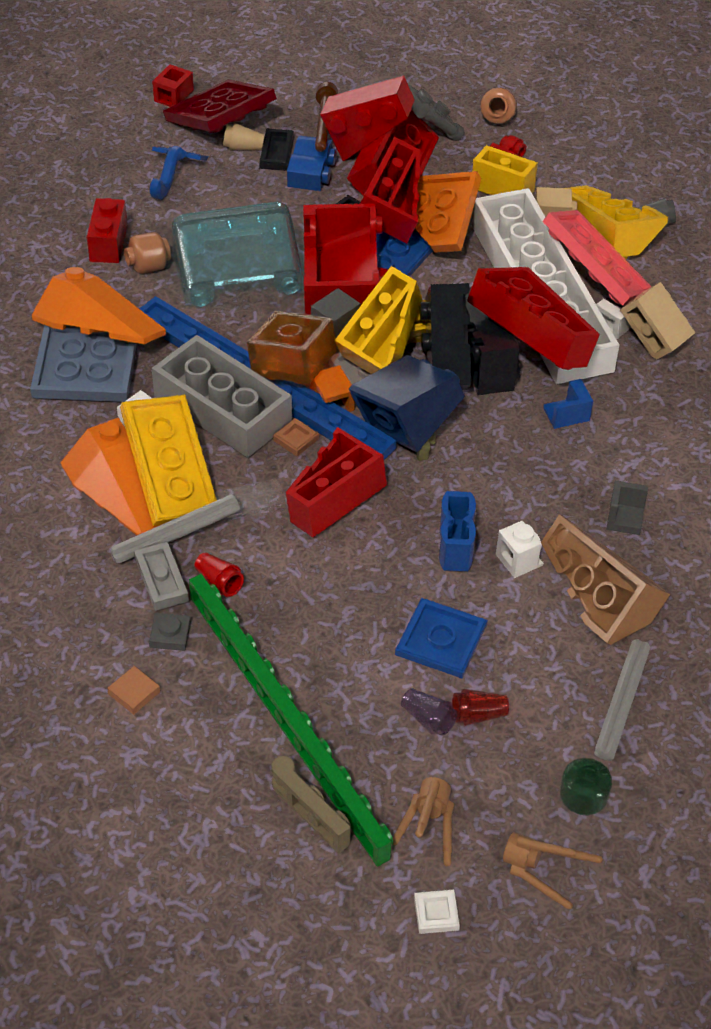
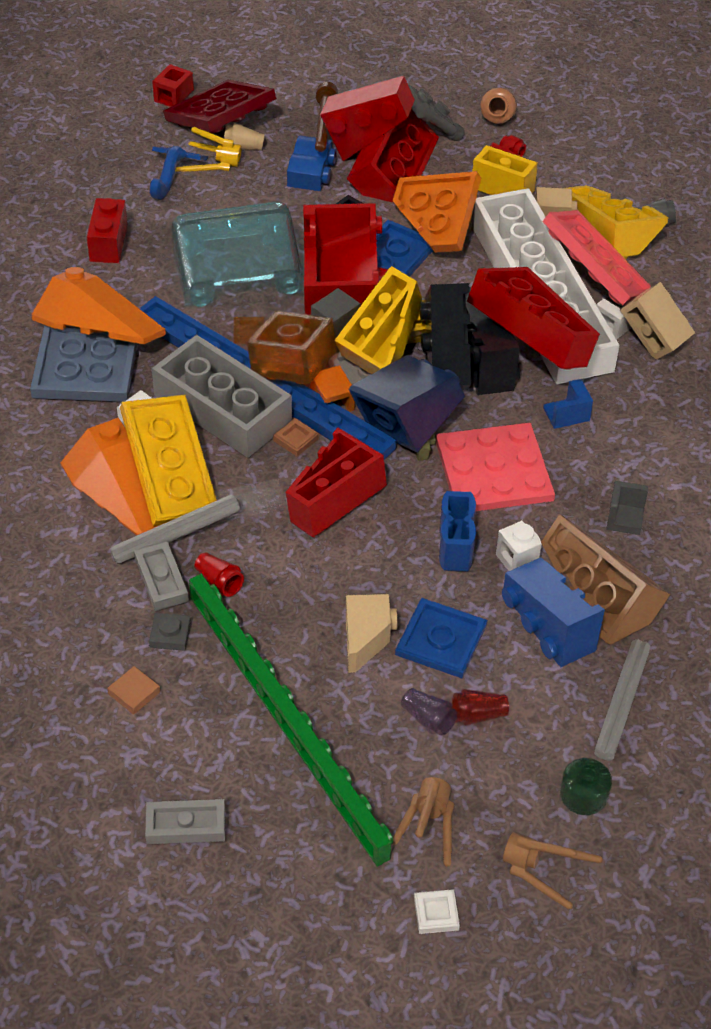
nougat head [124,232,171,274] -> none
black tile [259,128,294,171] -> none
dark tan plate [271,756,351,854] -> none
red wedge [360,136,421,244] -> none
none -> light grey plate [145,799,225,844]
none -> yellow plant [175,127,242,172]
none -> clear orange tile [234,317,265,344]
none -> tan slope [346,594,397,673]
none -> coral plate [435,423,555,511]
none -> blue wedge [502,557,605,668]

